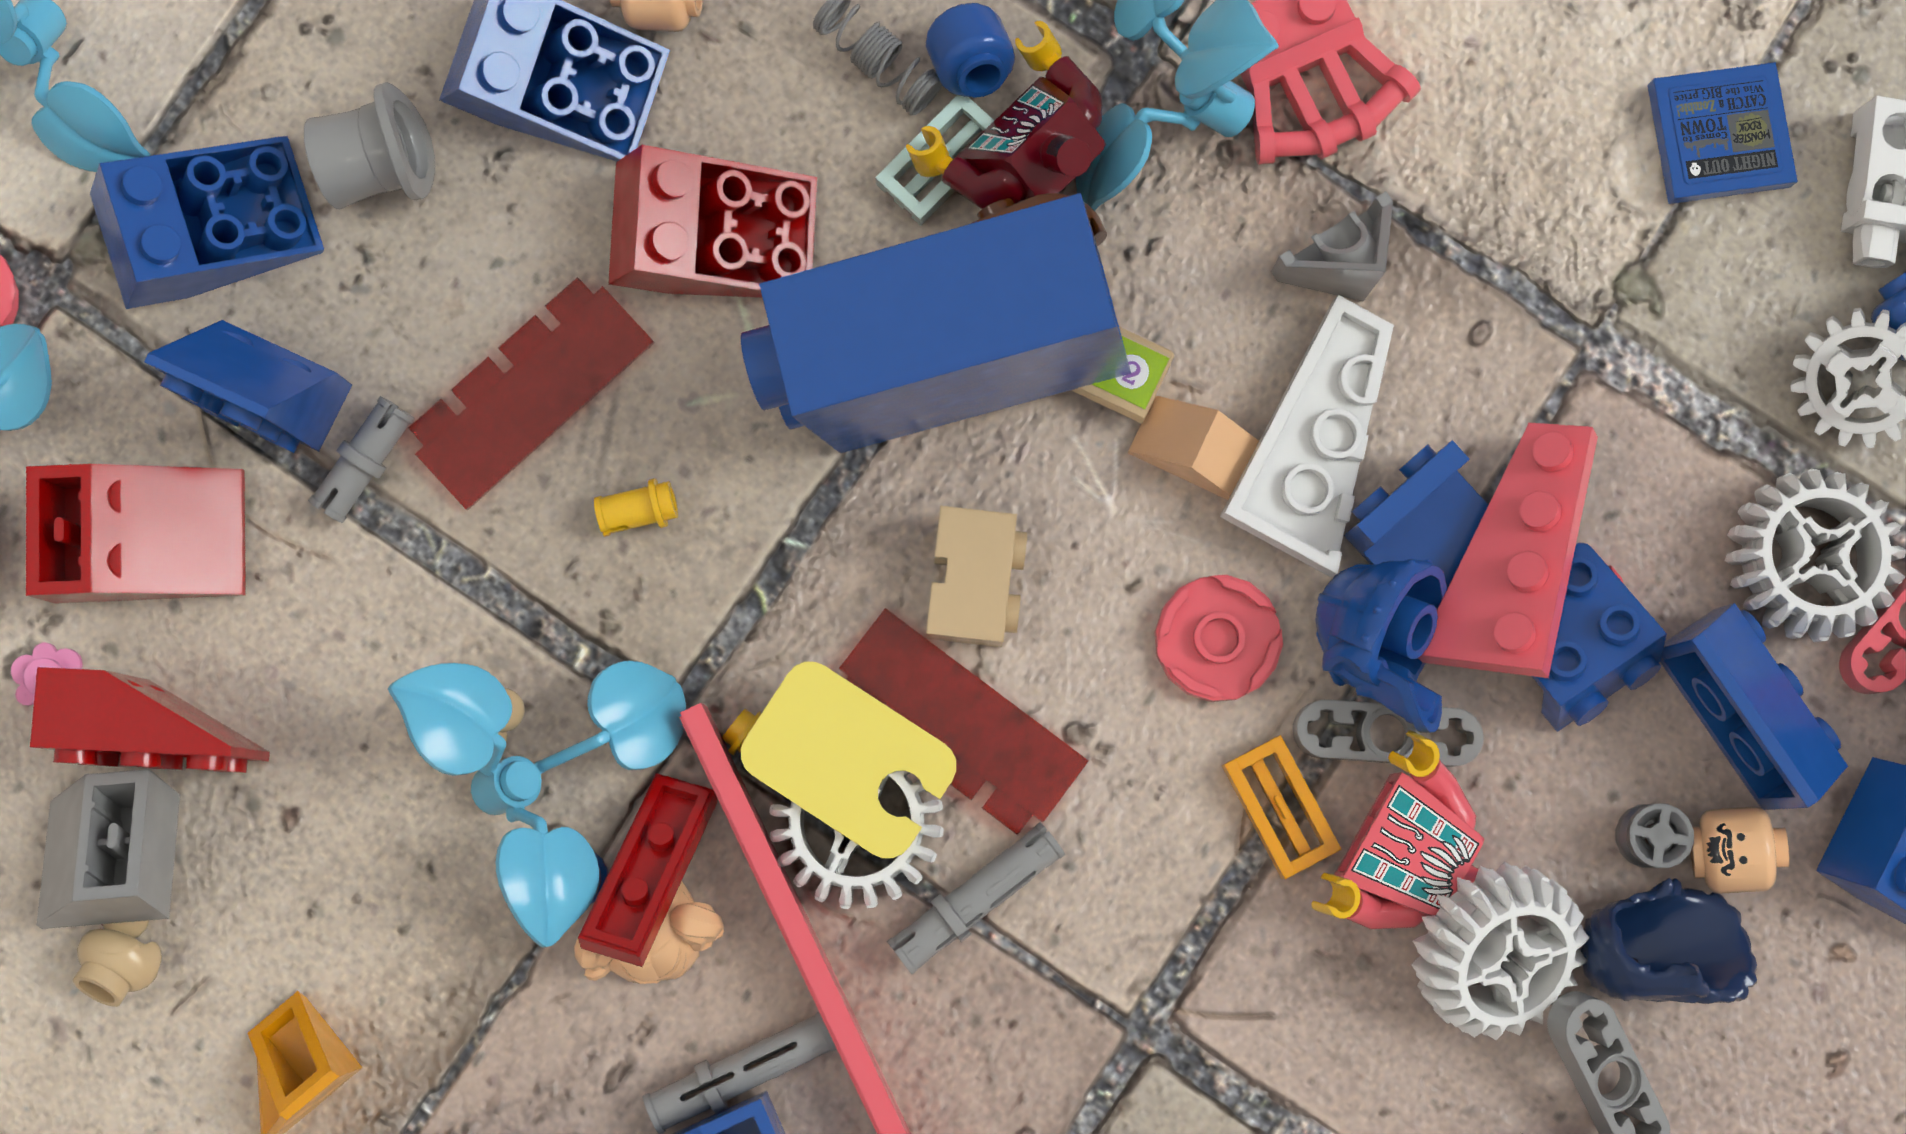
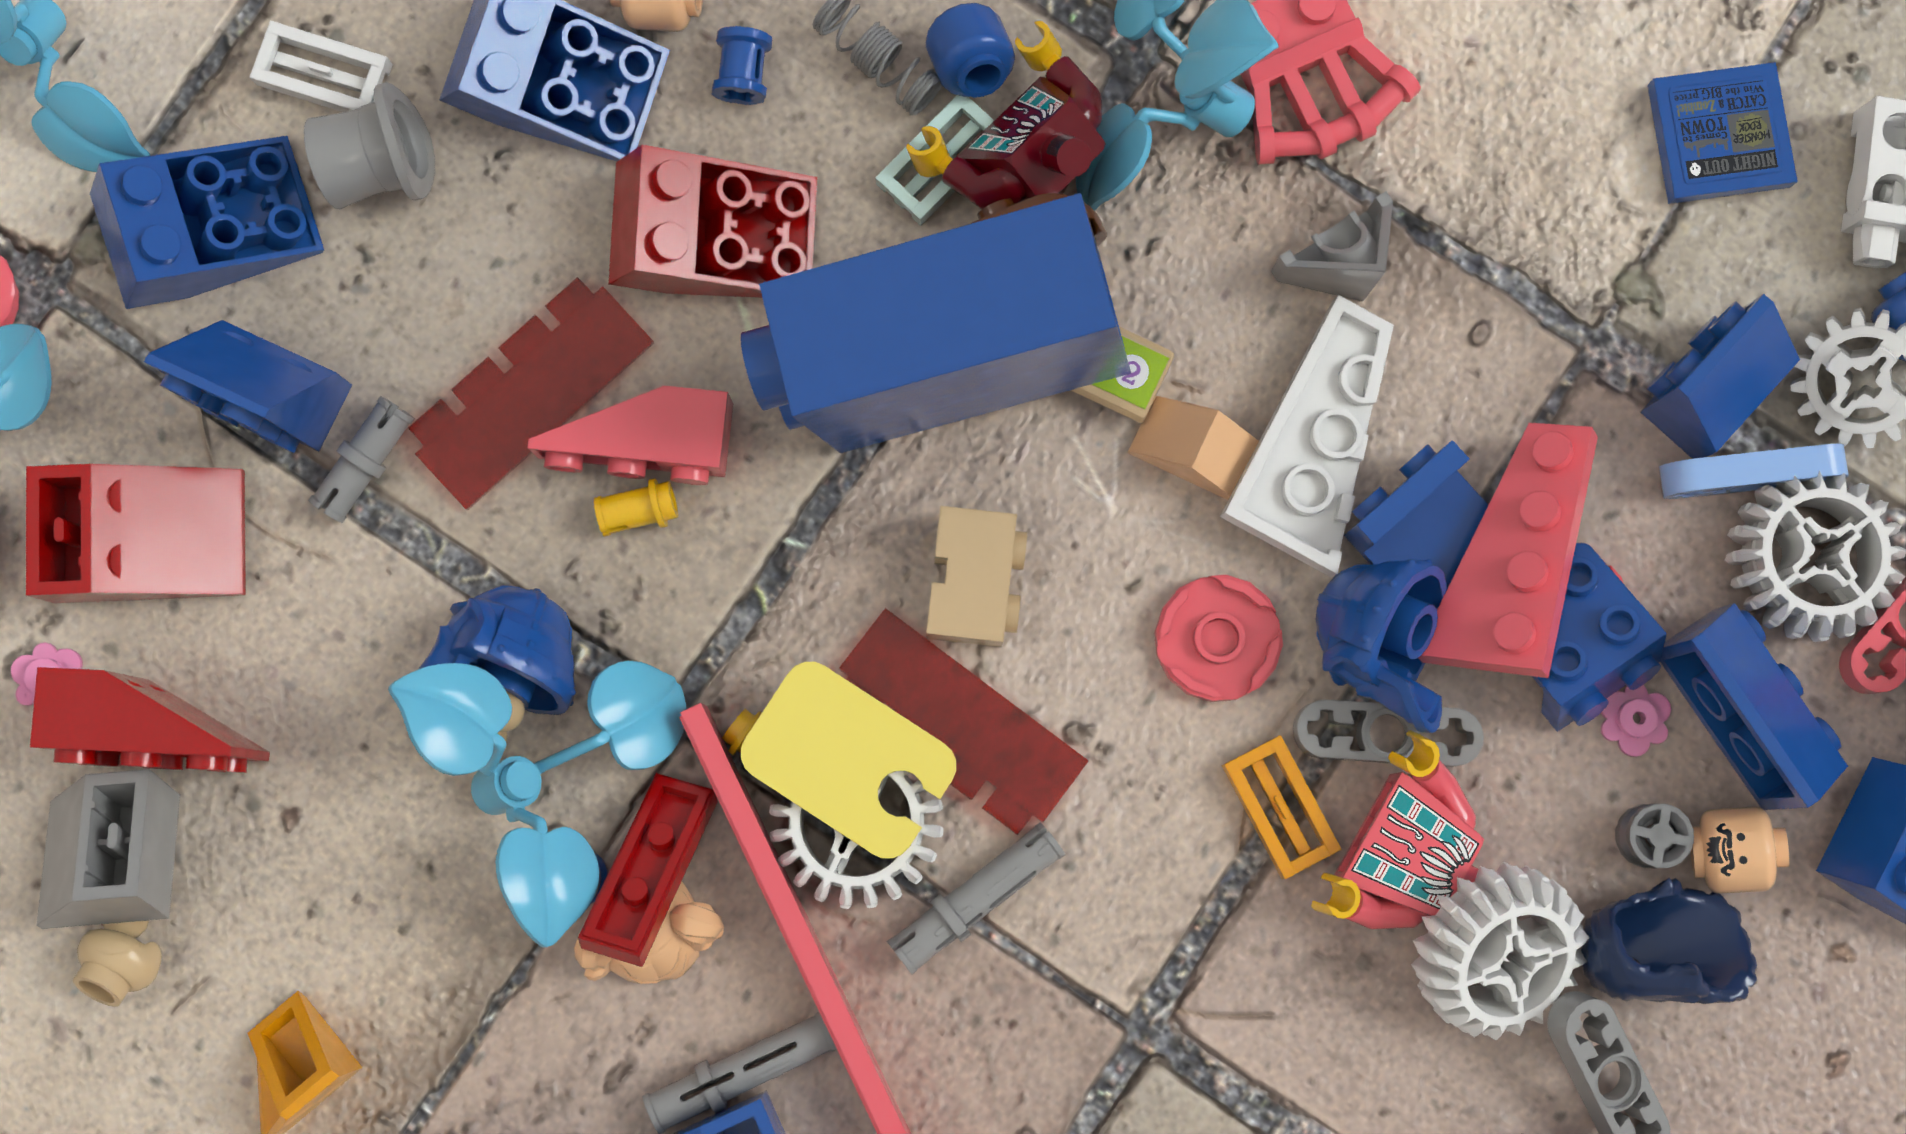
none -> white tile [250,20,393,112]
none -> blue head [419,585,576,715]
none -> coral slope [527,385,733,485]
none -> blue bush [711,26,772,105]
none -> bright pink plant [1601,685,1671,757]
none -> blue slope [1640,294,1800,459]
none -> light blue beam [1659,443,1849,499]

